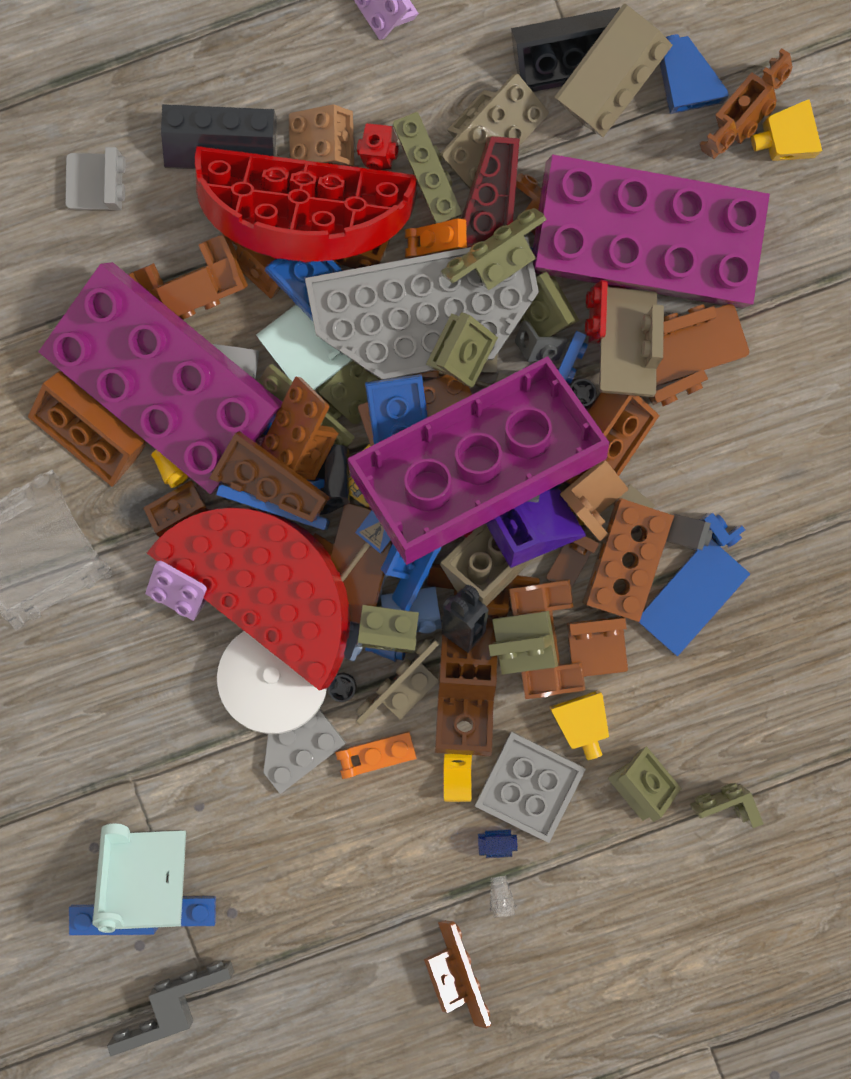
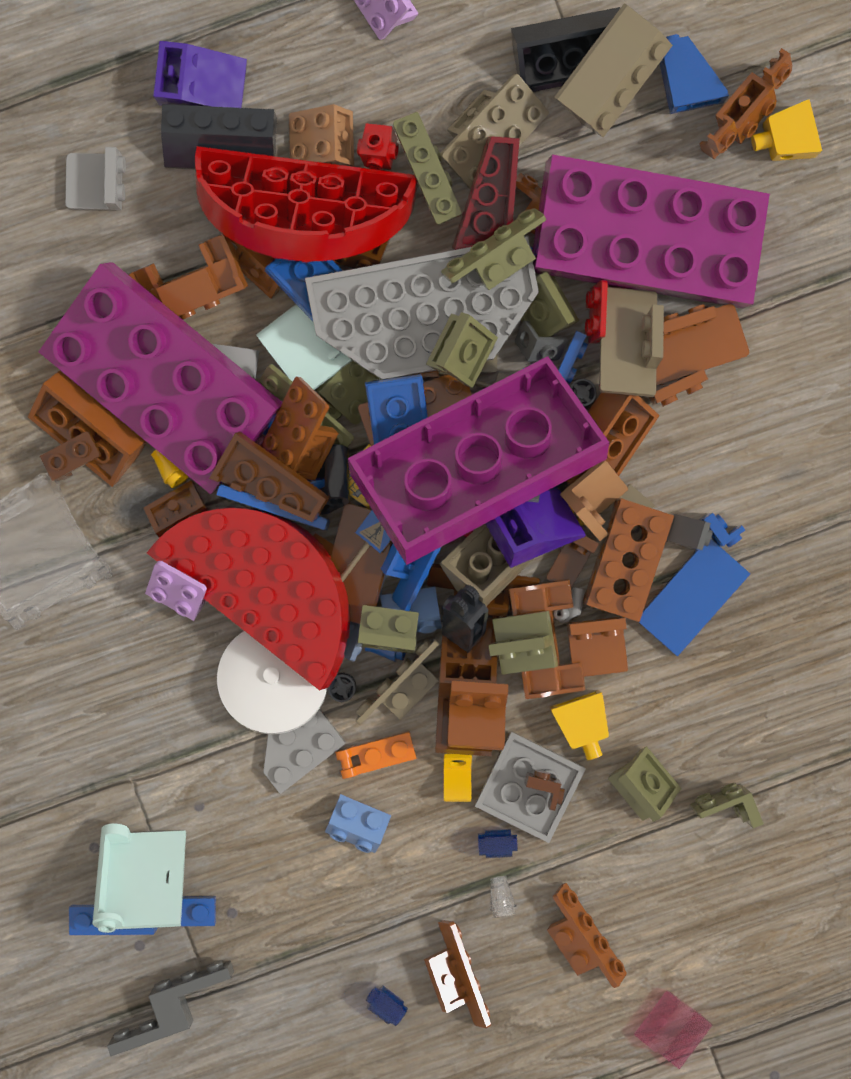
orange plate [405,219,467,259] -> none
none -> reddish brown bracket [40,432,101,481]
none -> dark purple slope [153,41,247,108]
none -> medium blue bracket [325,794,391,853]
none -> clear blue brick [366,985,408,1026]
none -> dark orange bracket [447,681,508,750]
none -> reddish brown bracket [524,770,565,811]
none -> dark orange bracket [547,883,627,988]
none -> light grey arm [553,587,585,623]
none -> clear pink slope [634,990,713,1070]

